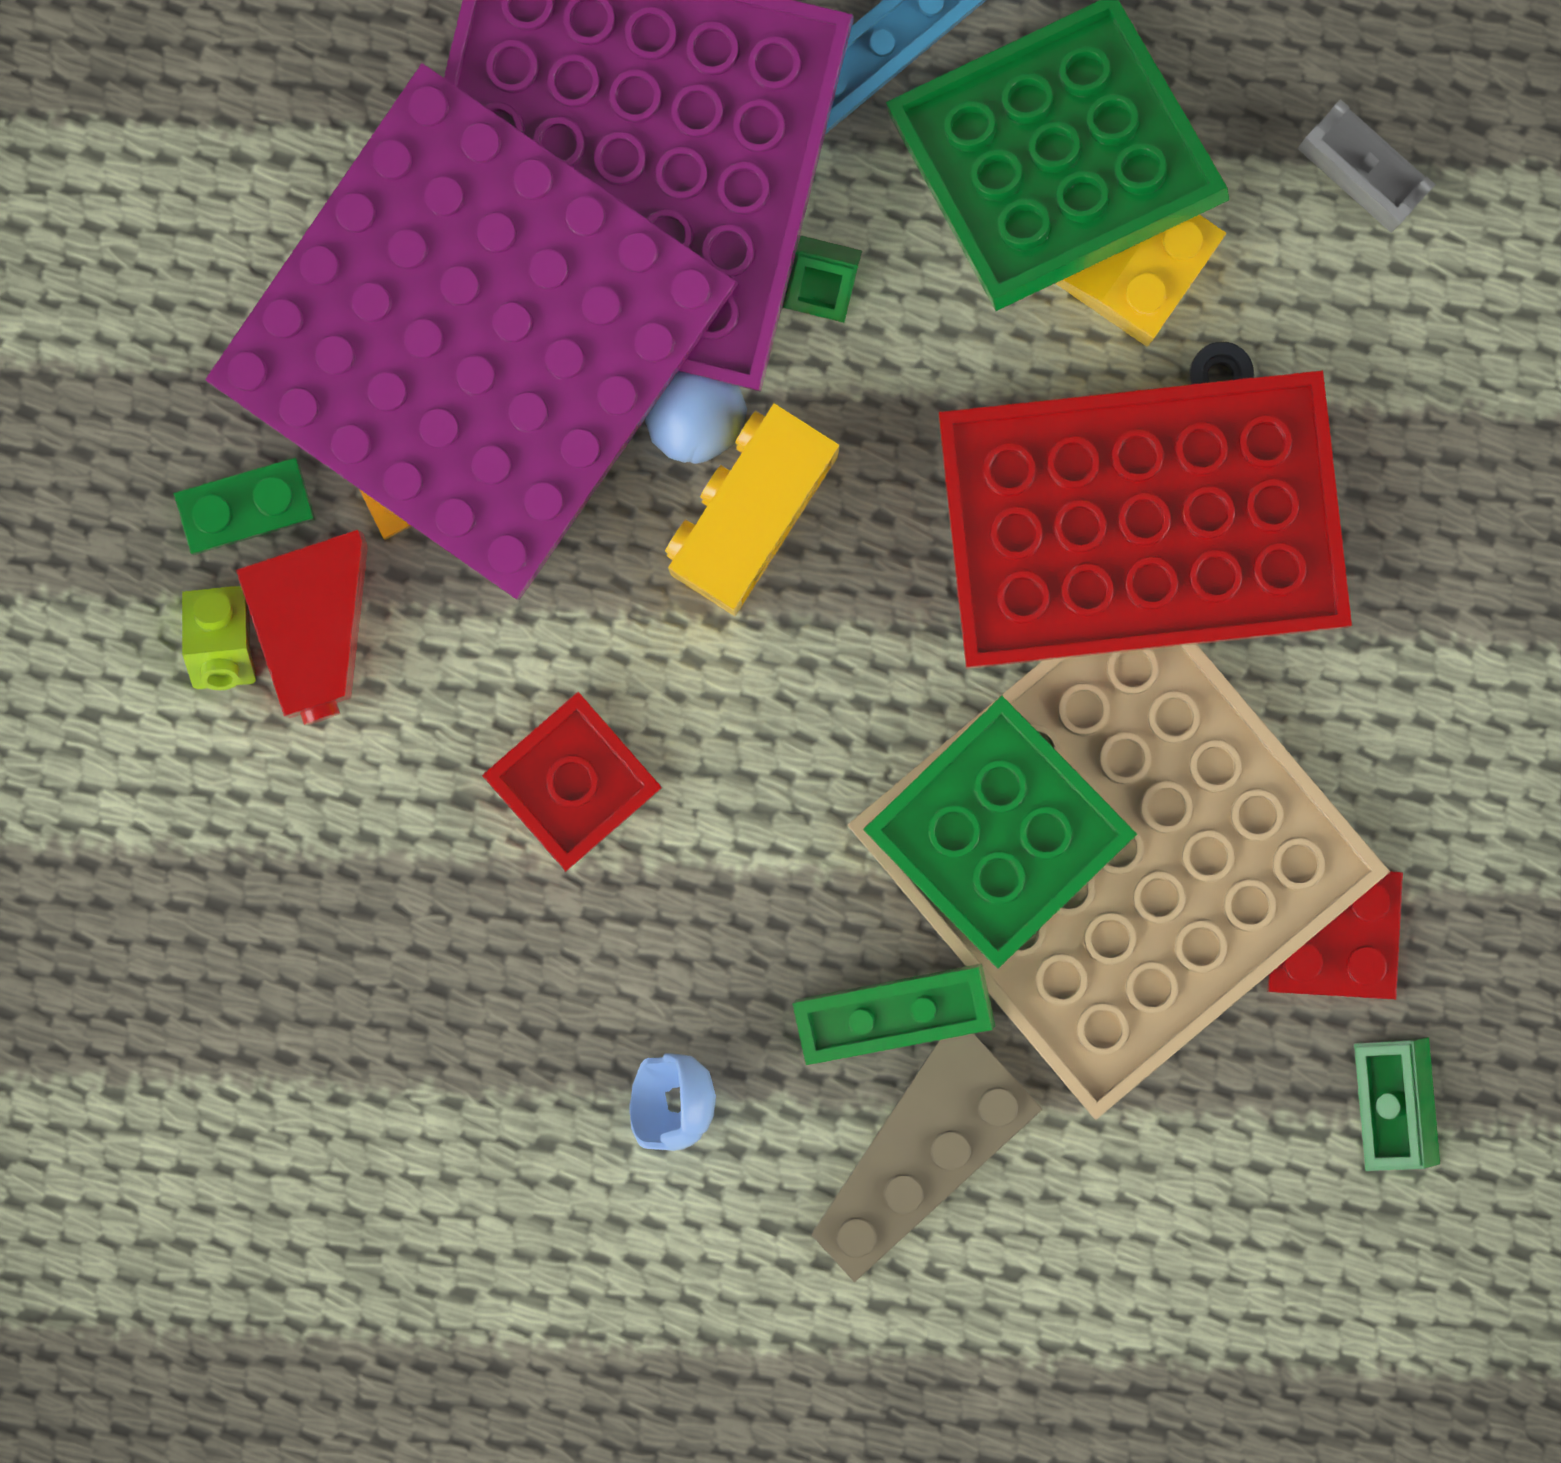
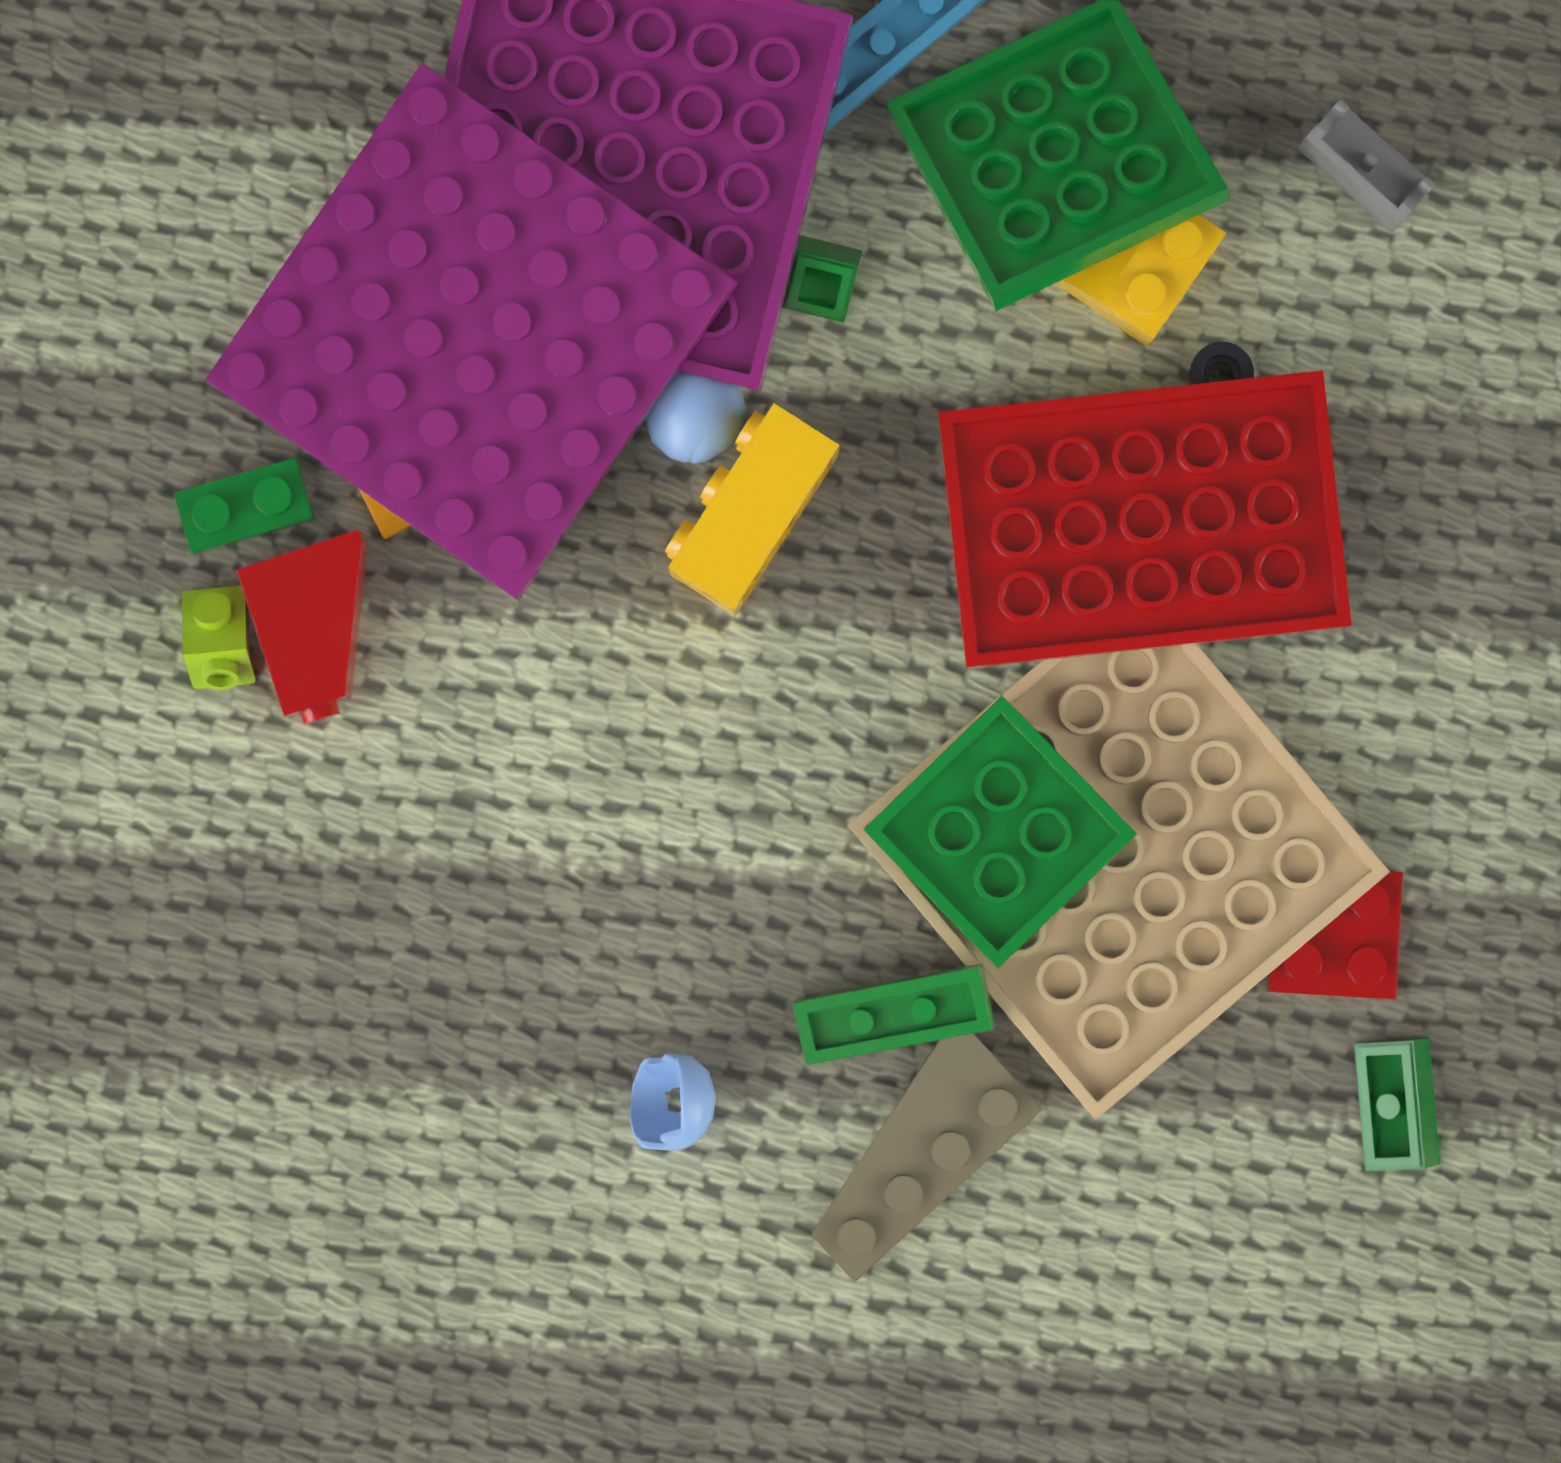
red plate [482,692,663,872] -> none

